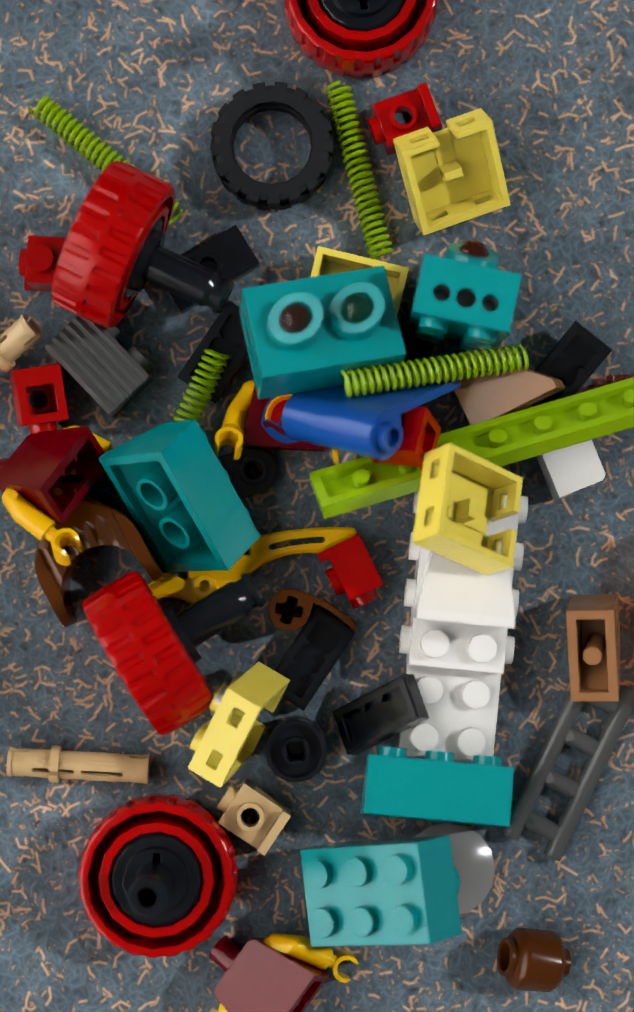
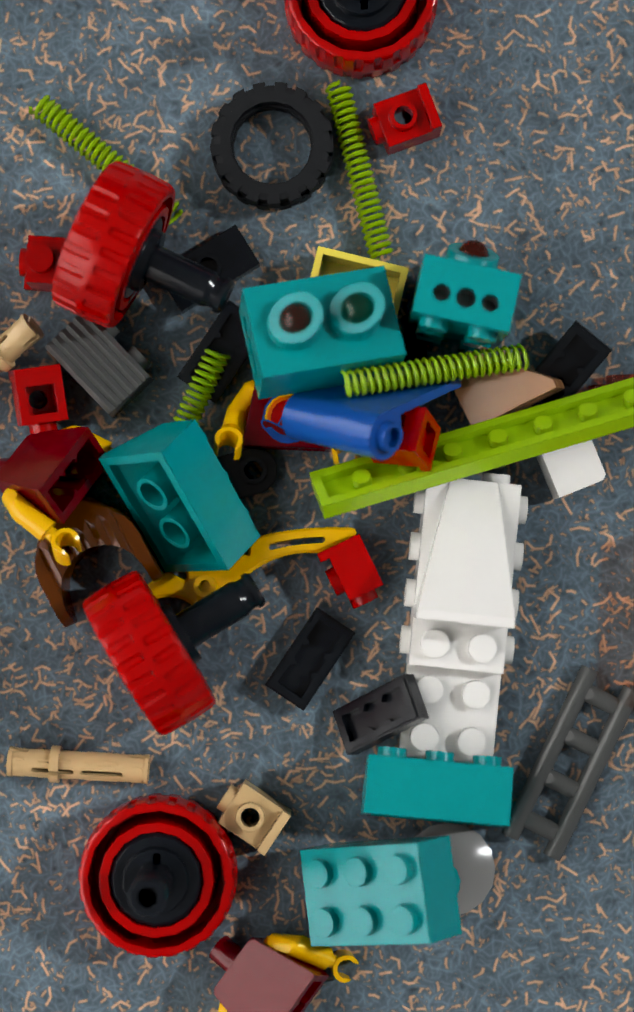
light yellow piece [188,661,290,788] -> none
black wheel [265,715,327,783] -> none
reddish brown panel [268,589,357,633] -> none
light yellow piece [393,108,511,235] -> none
light yellow piece [412,443,523,575] -> none
reddish brown head [497,927,571,992] -> none
medium nougat slope [566,594,620,702] -> none

